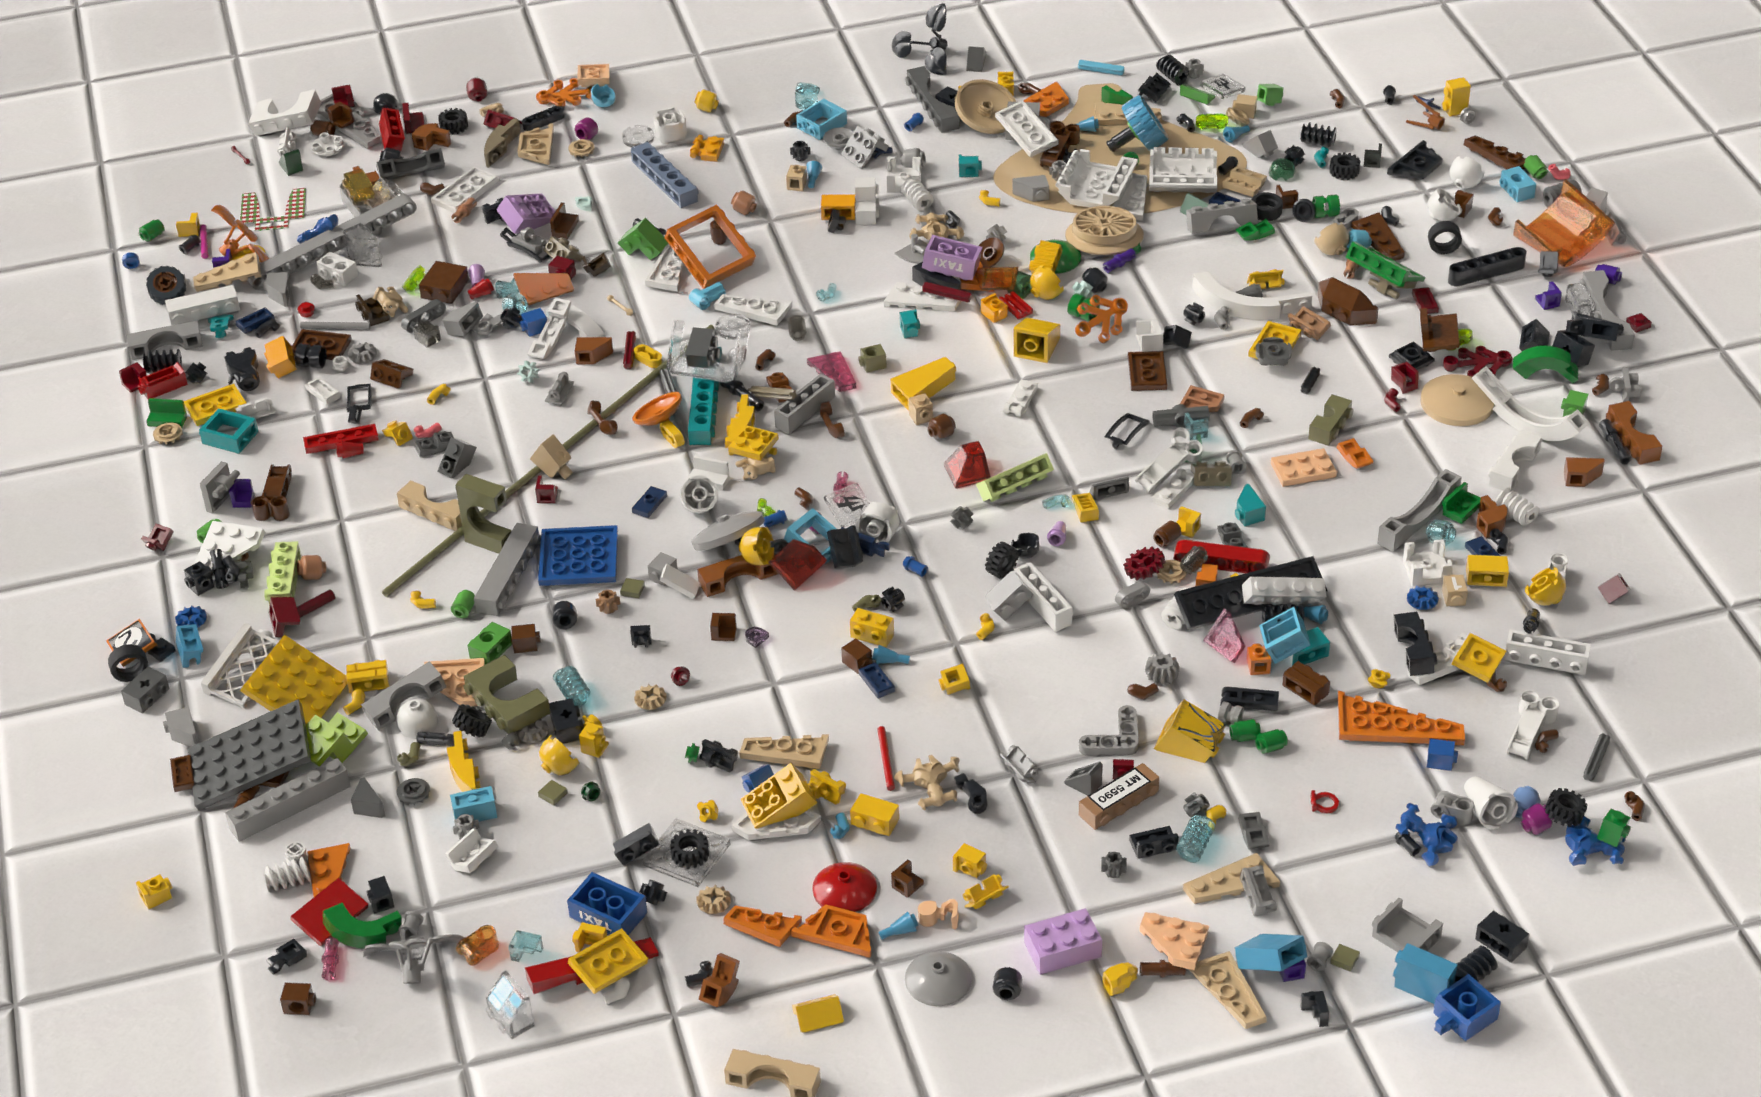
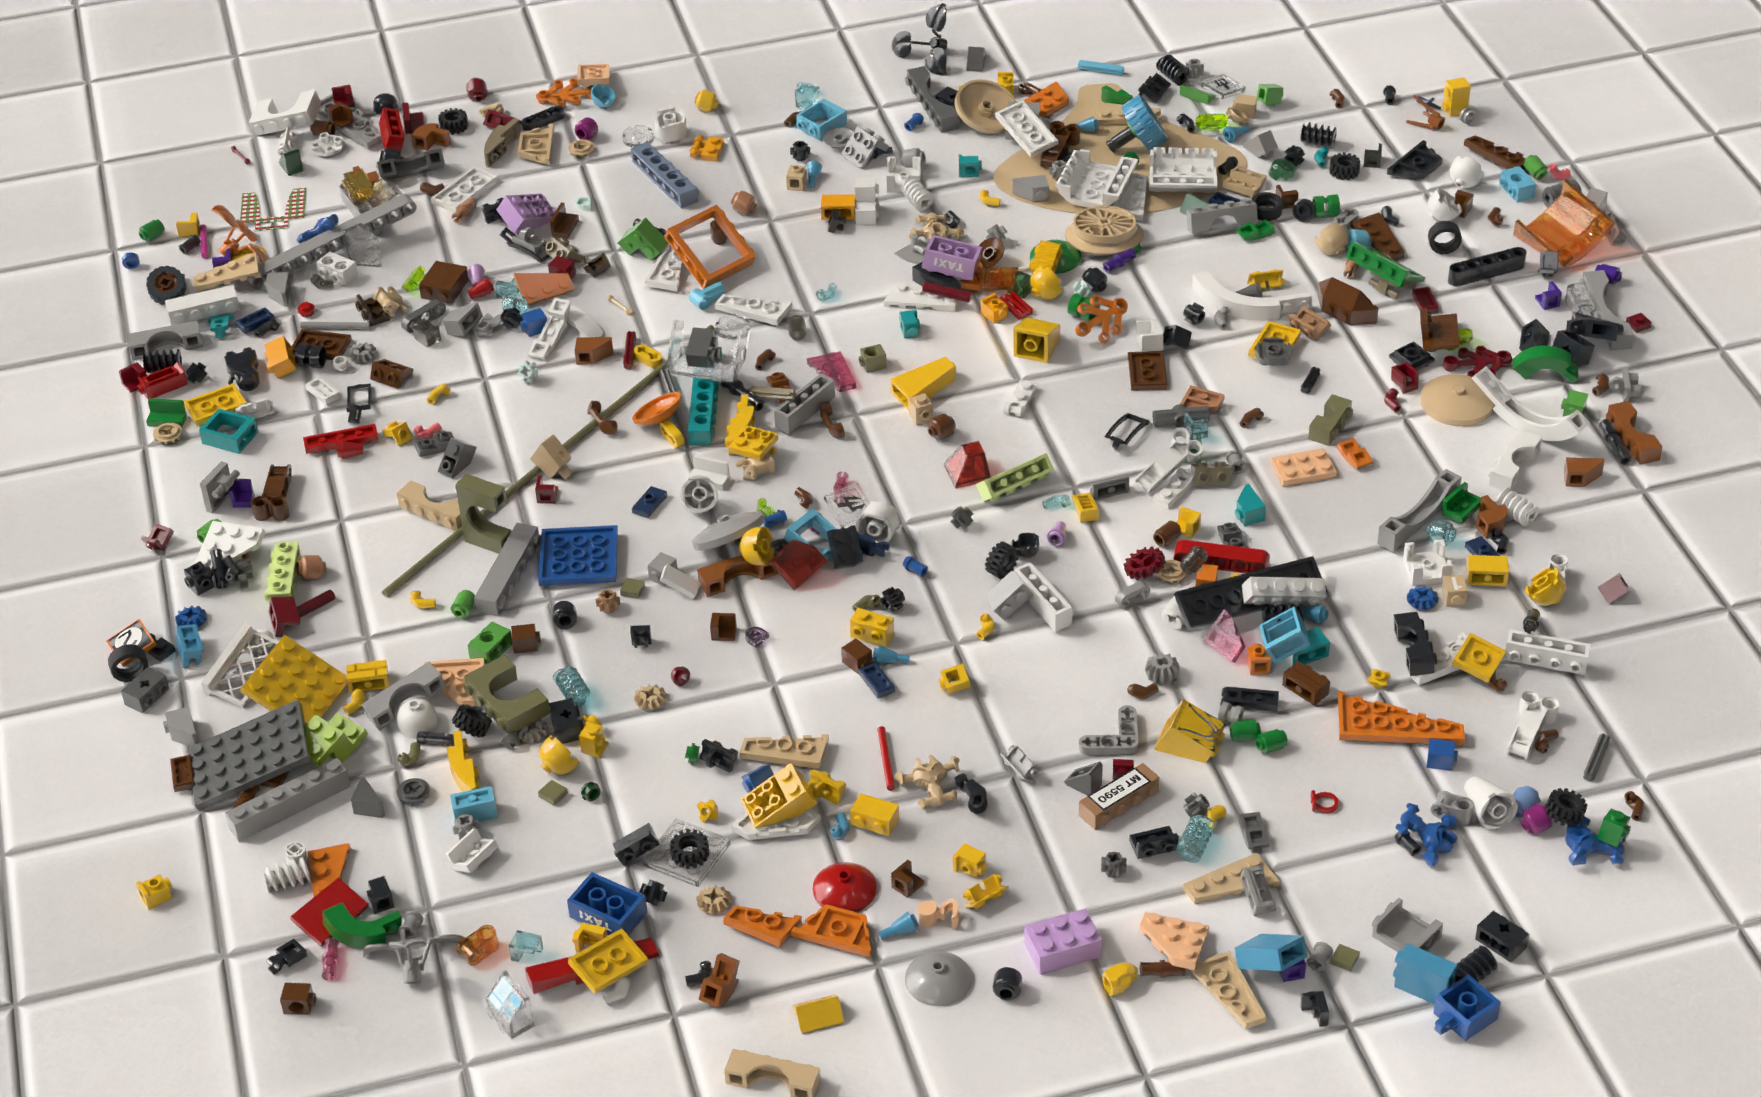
light grey hinge [545,372,574,405] -> none

